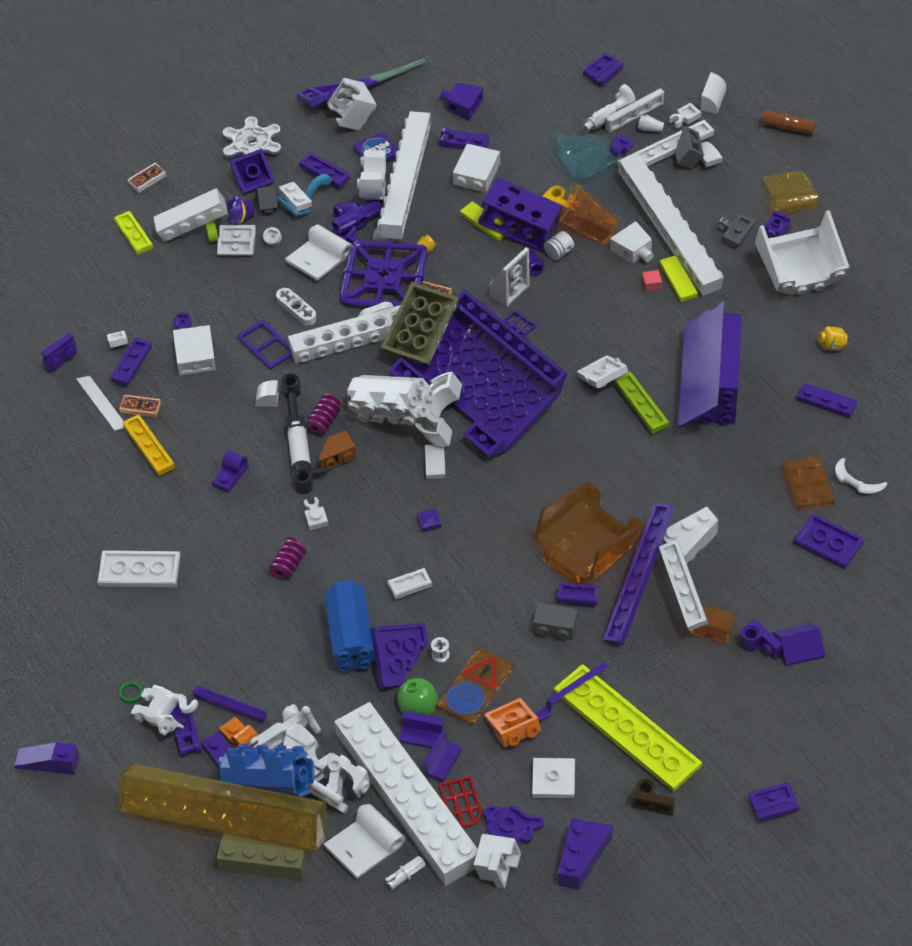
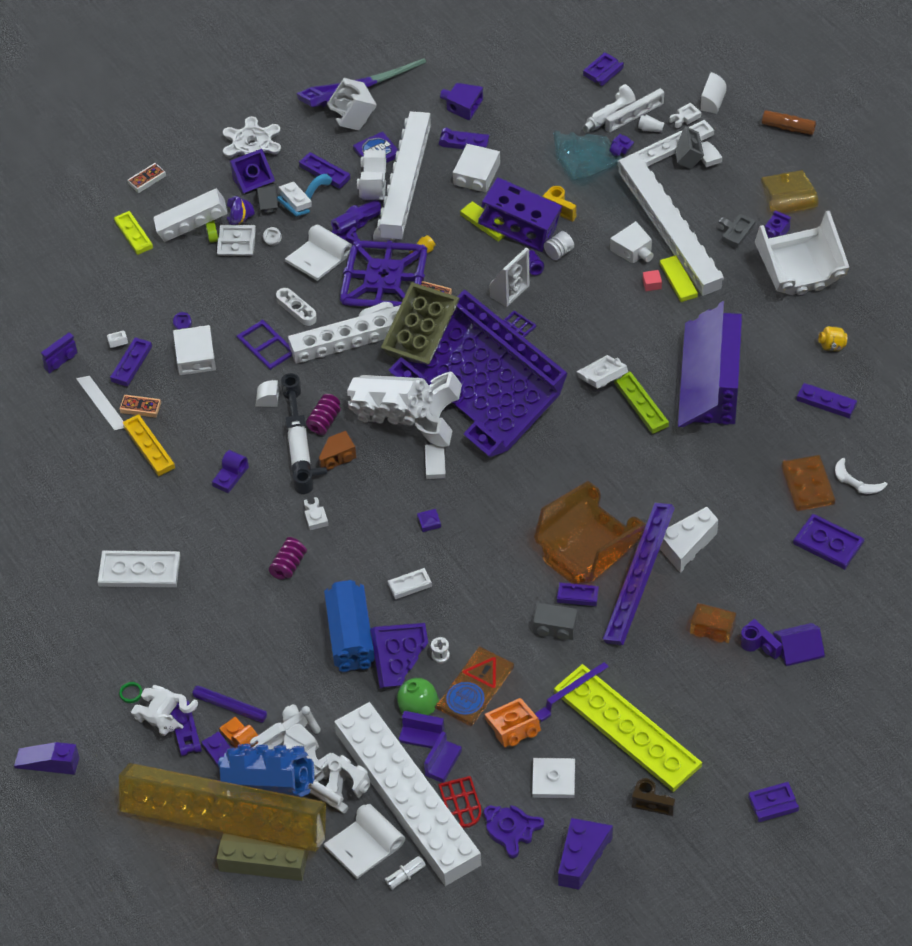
dark purple cone [333,201,360,218] -> none
white plate [474,834,521,889] -> none
clear orange wedge [559,181,619,245] -> none
white plate [659,539,708,631] -> none

